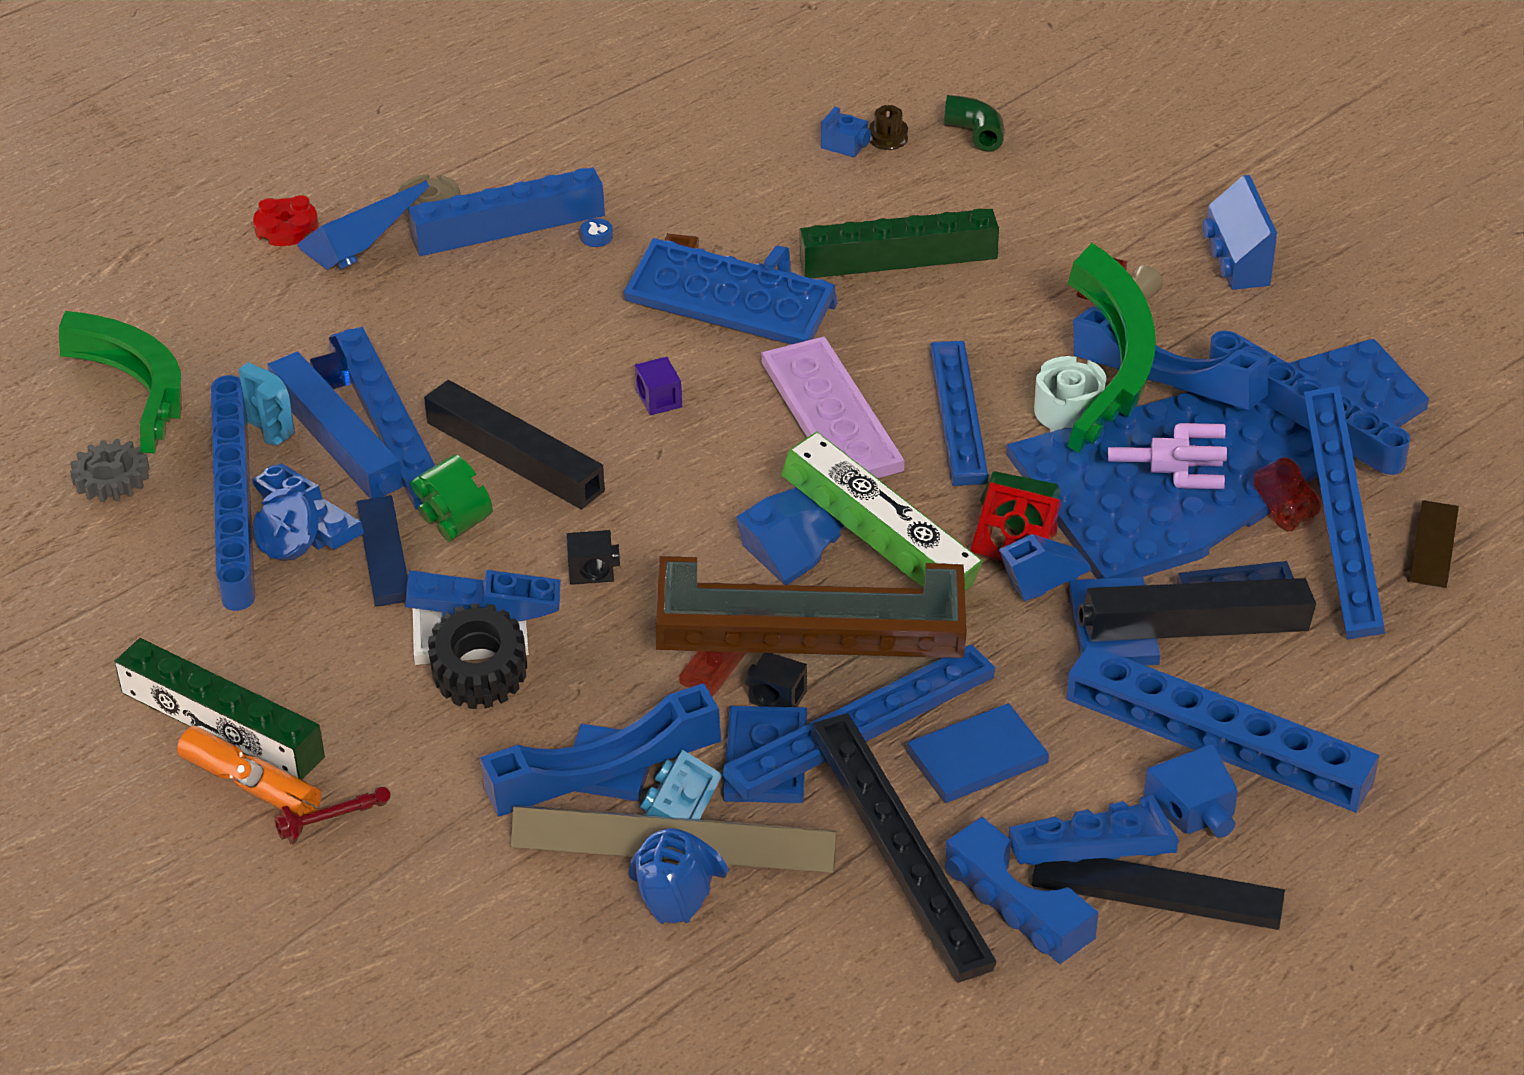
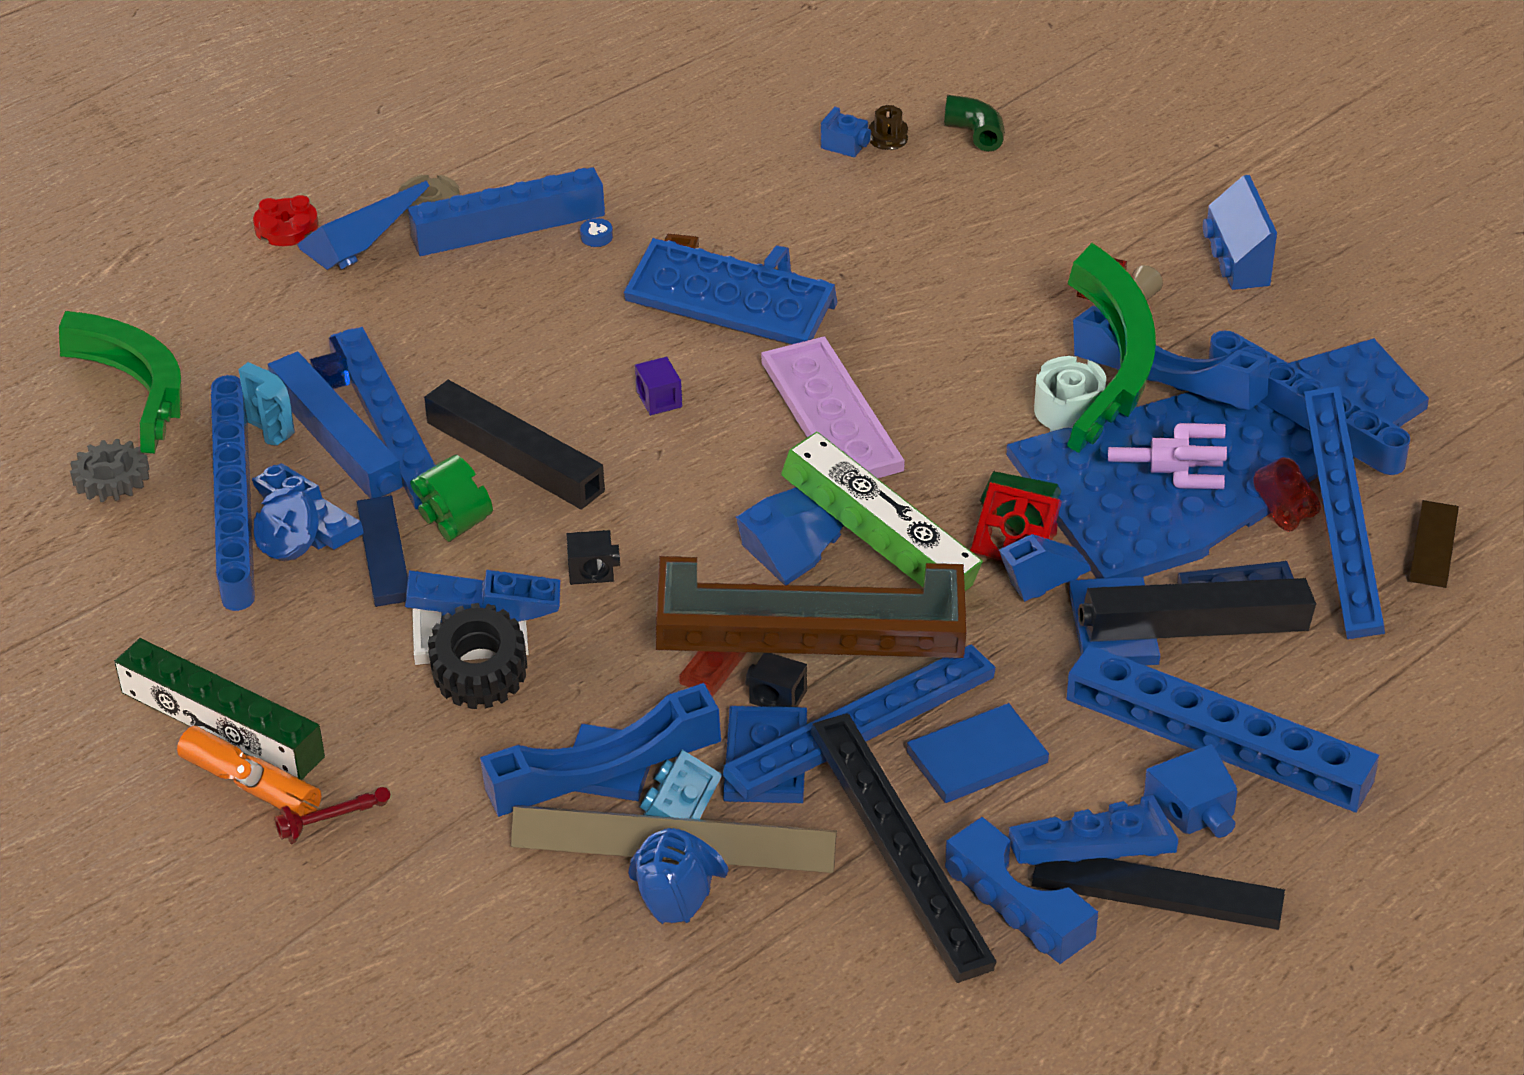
dark green brick [799,208,999,278] -> none
blue tile [930,341,988,486] -> none

